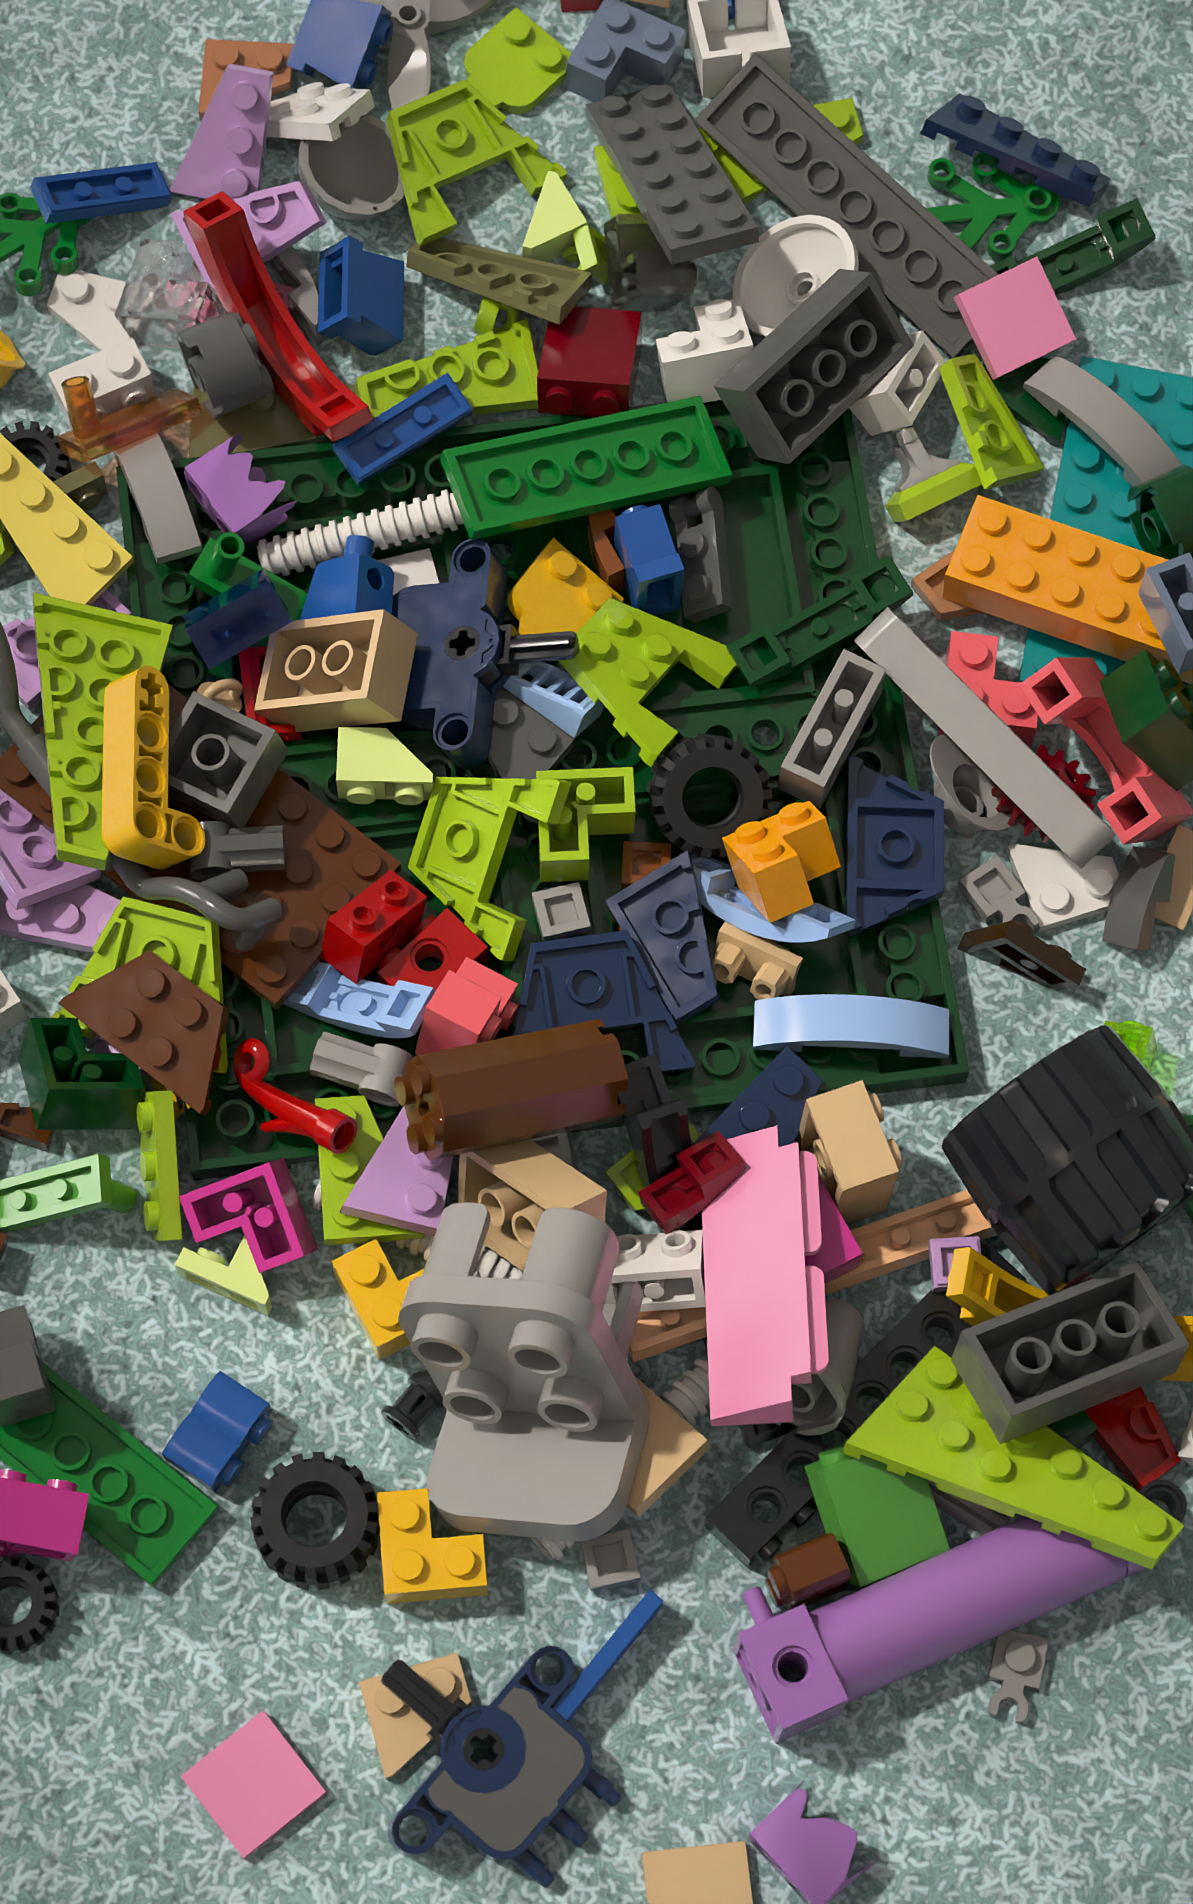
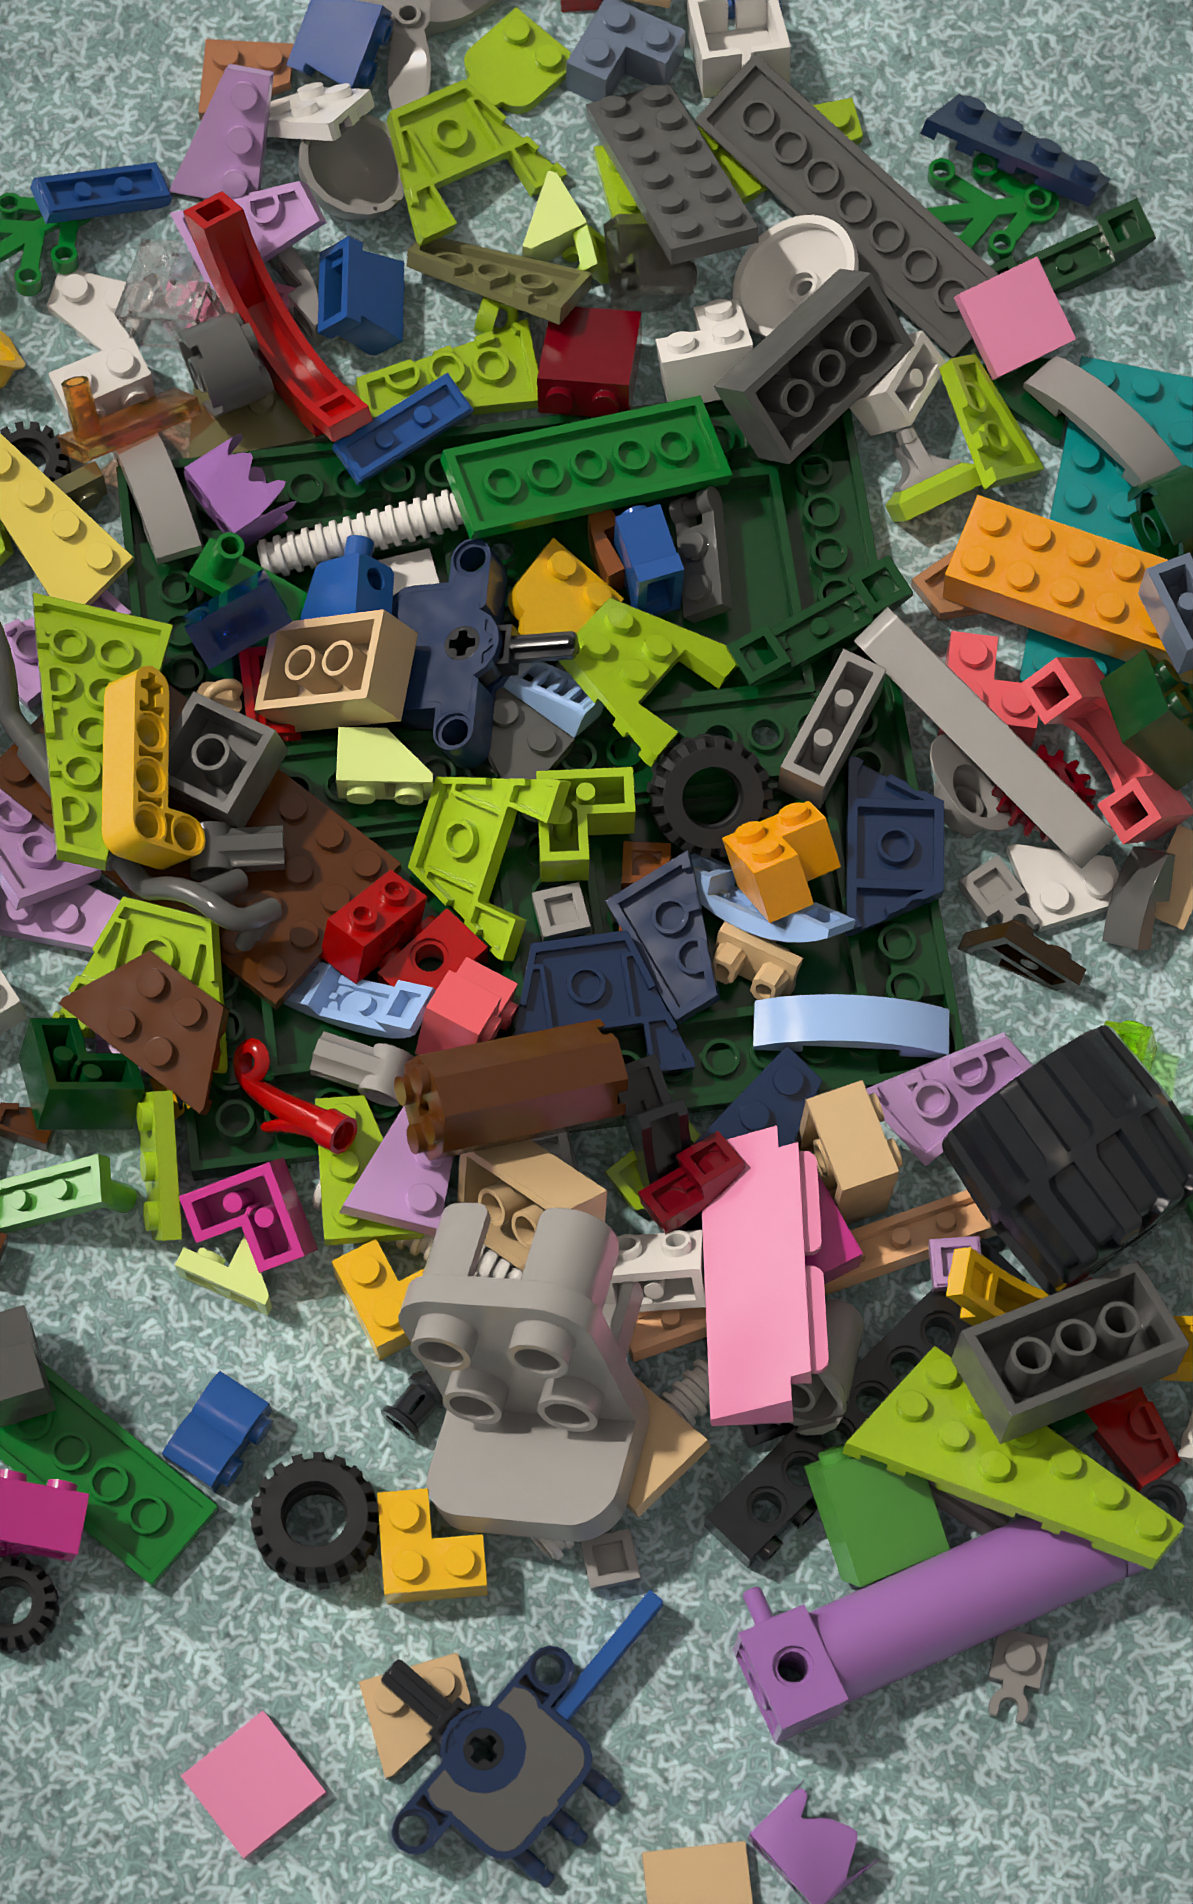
reddish brown brick [765,1532,851,1611] -> none
none -> lavender wing [866,1032,1033,1167]

